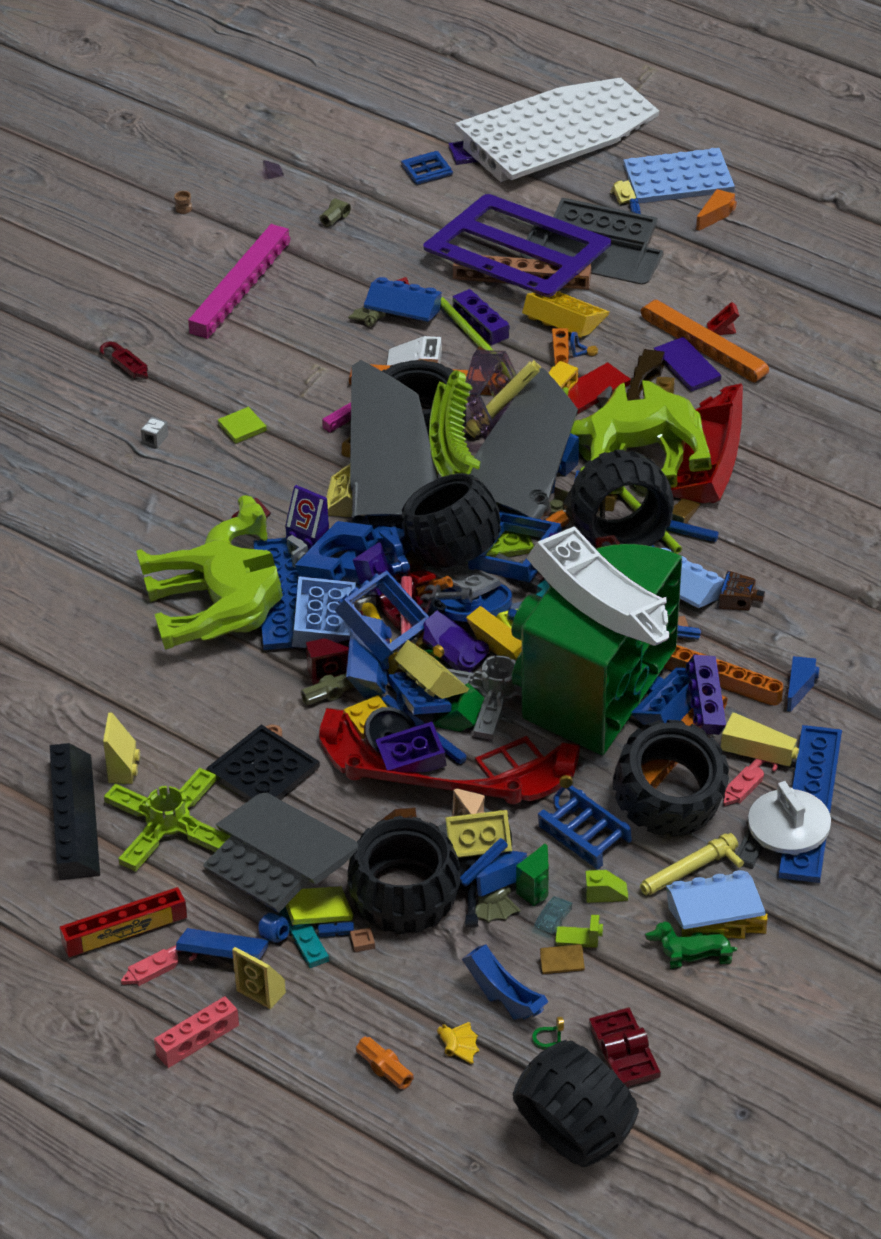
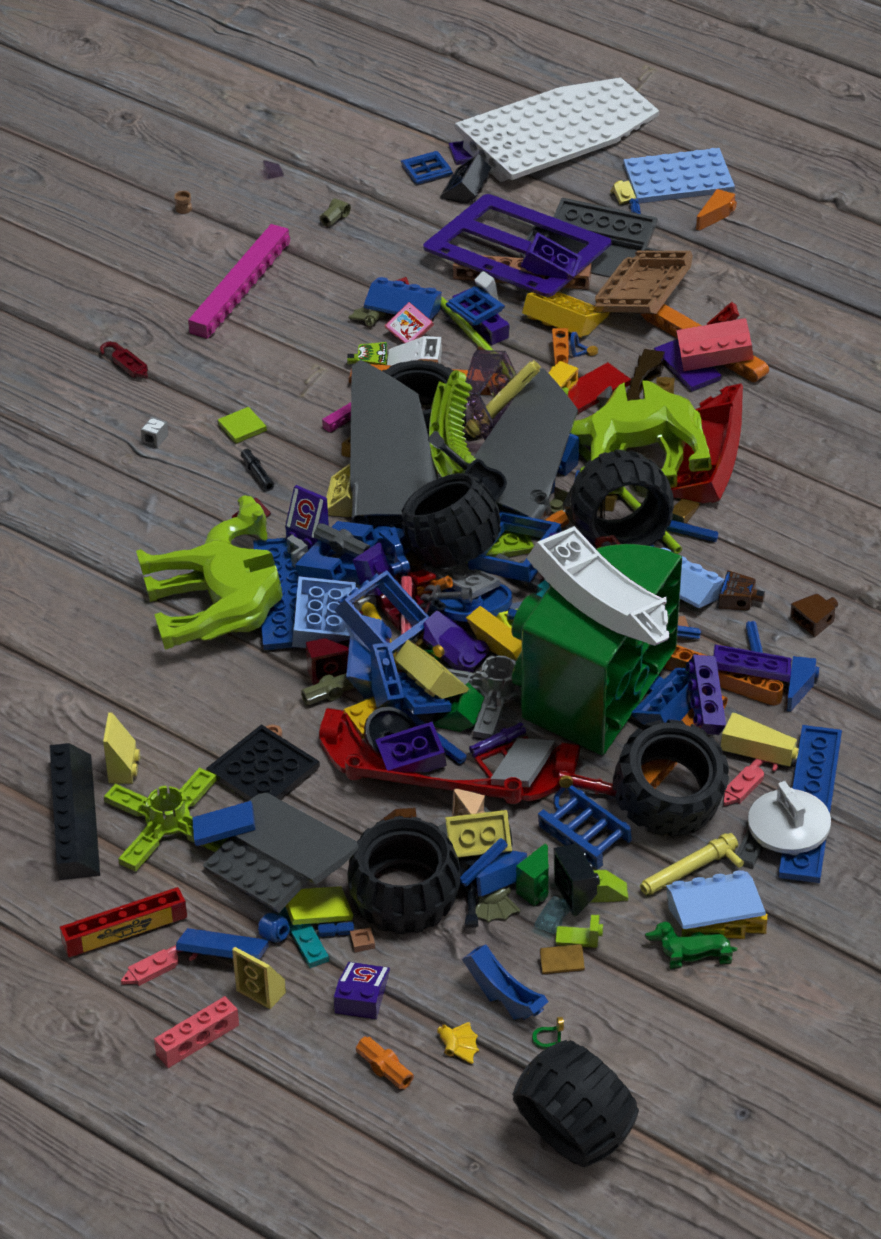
dark red plate [589,1007,661,1087] -> none
none -> blue tile [193,801,256,846]
none -> black pin [240,448,274,491]
none -> dark grey piece [314,523,370,557]
none -> dark purple slope [334,962,390,1019]
none -> torso [347,342,388,365]
none -> blue slope [371,643,405,708]
none -> tile [385,302,434,344]
none -> black piece [428,431,507,500]
none -> black slope [440,154,492,203]
none -> blue piece [446,286,505,325]
none -> dark purple pin [469,722,526,758]
none -> white slope [475,271,498,300]
none -> light grey tile [490,738,556,787]
none -> dark purple slope [520,232,582,279]
none -> black slope [553,843,600,916]
none -> red pin [558,770,617,797]
none -> medium nougat slope [595,251,693,314]
none -> coral slope [677,318,754,371]
none -> dark purple tile [713,645,792,682]
none -> blue axle [746,621,763,653]
none -> reddish brown torso [790,594,838,637]

